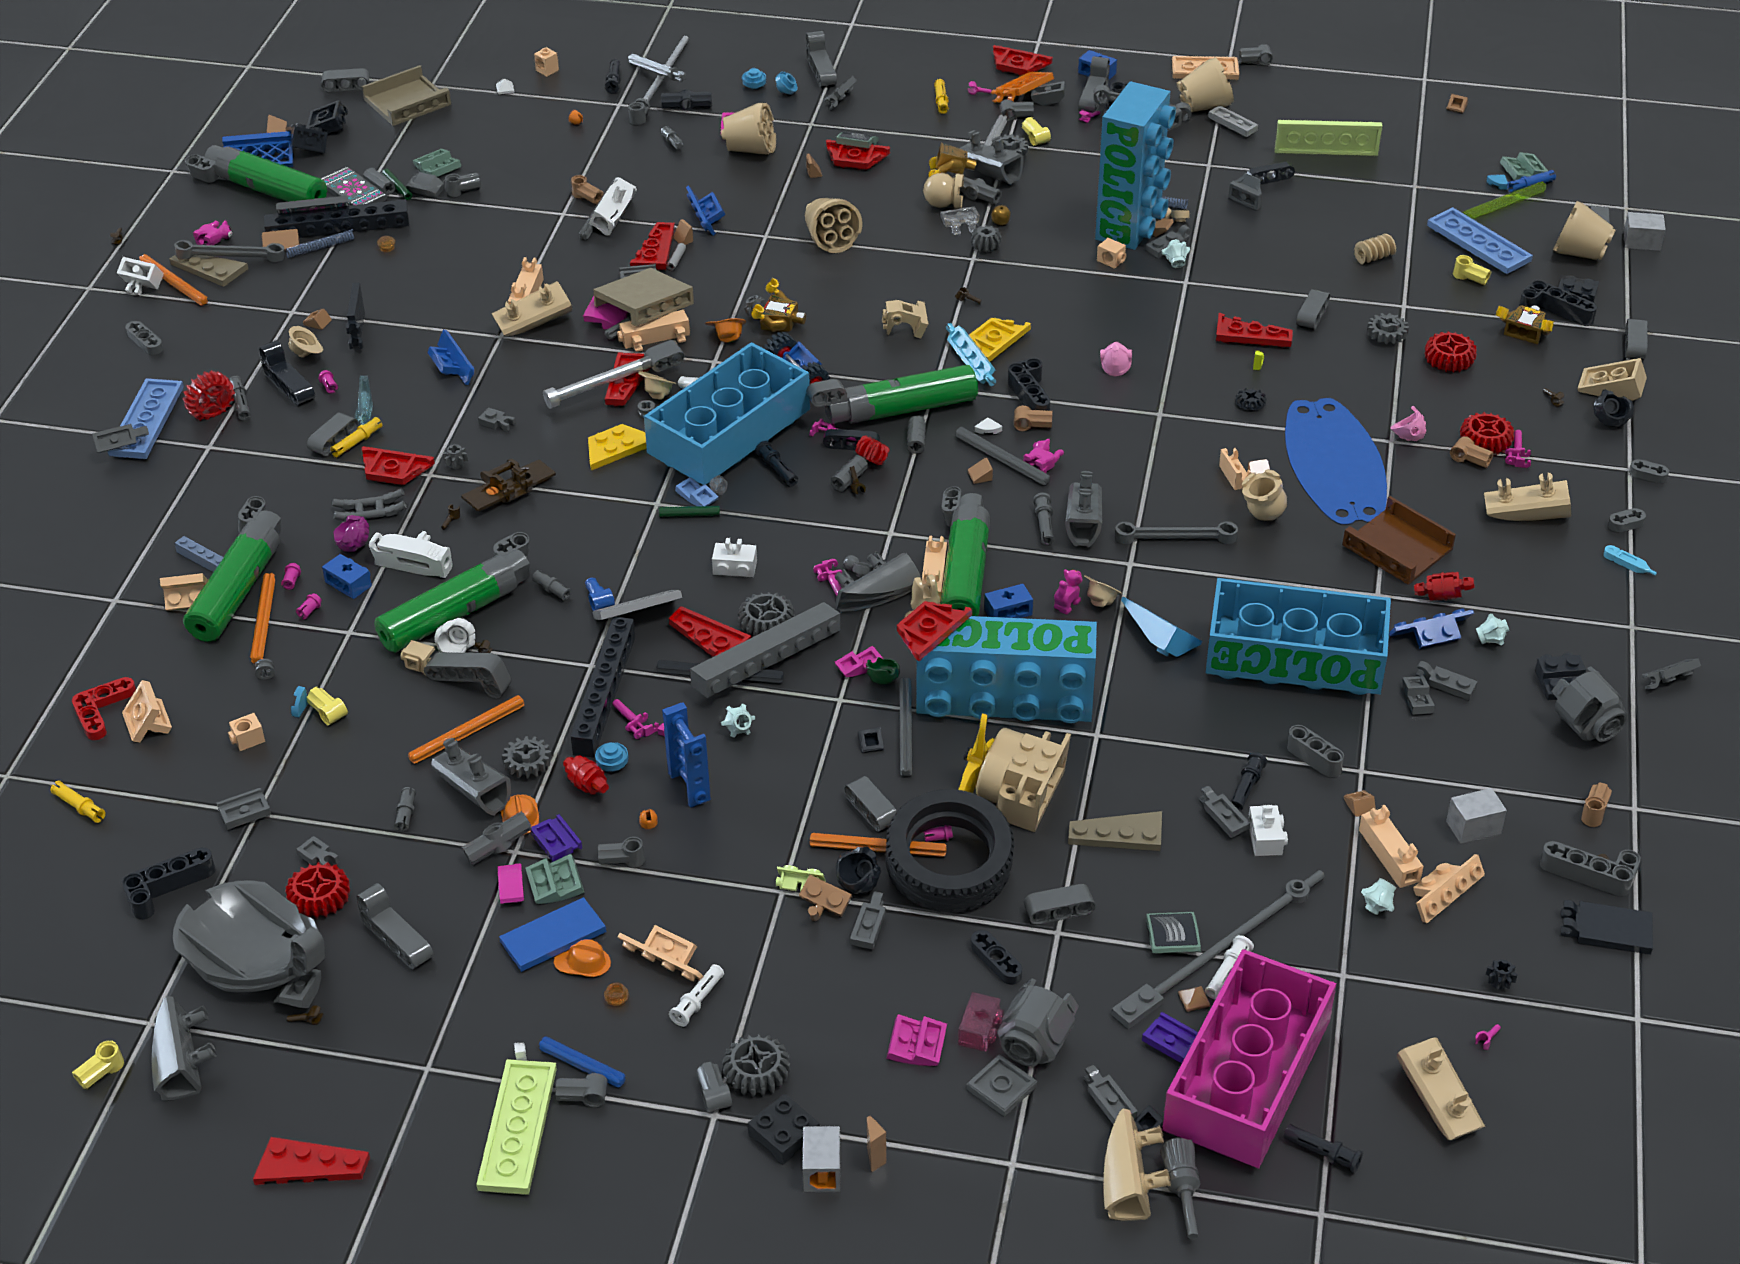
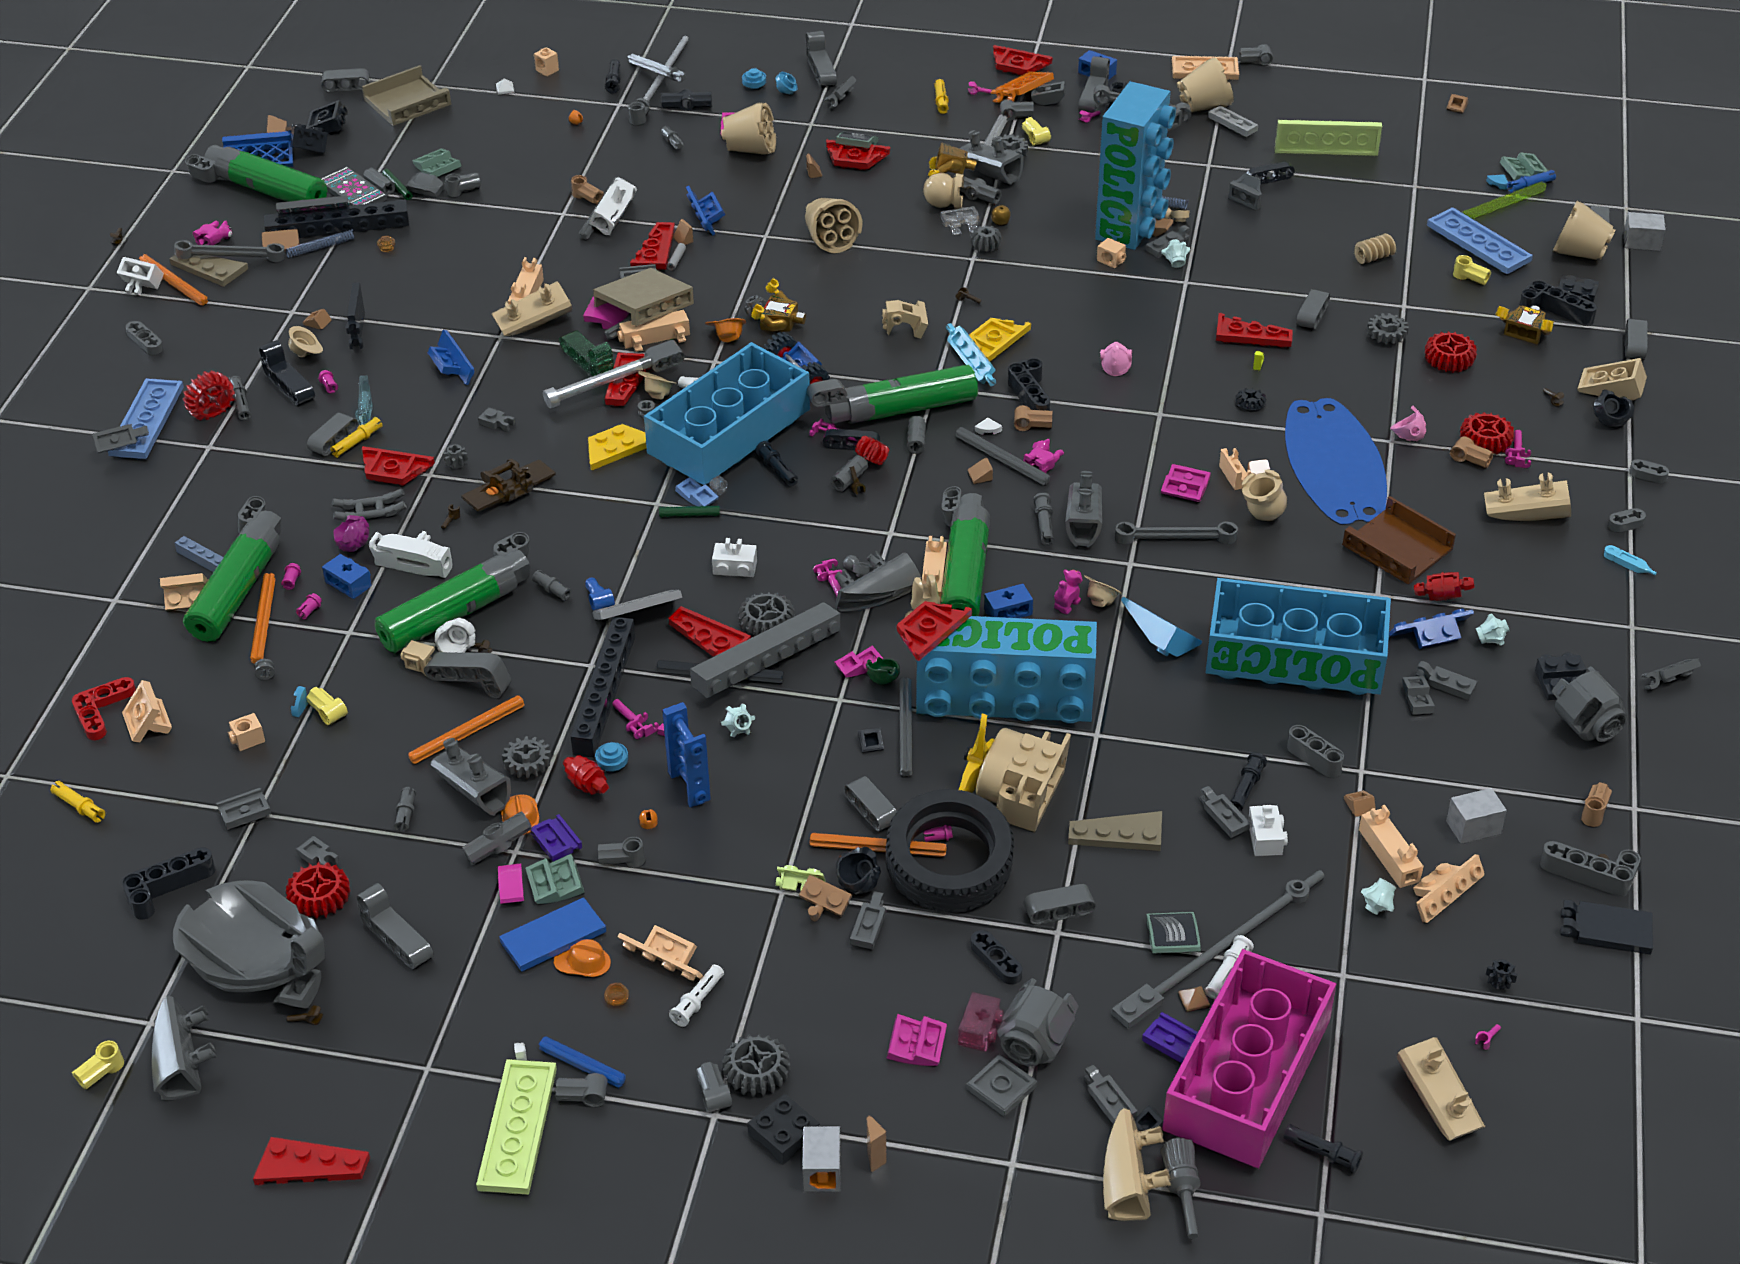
none -> clear green beam [559,330,614,377]
none -> dark pink slope [1161,464,1211,502]

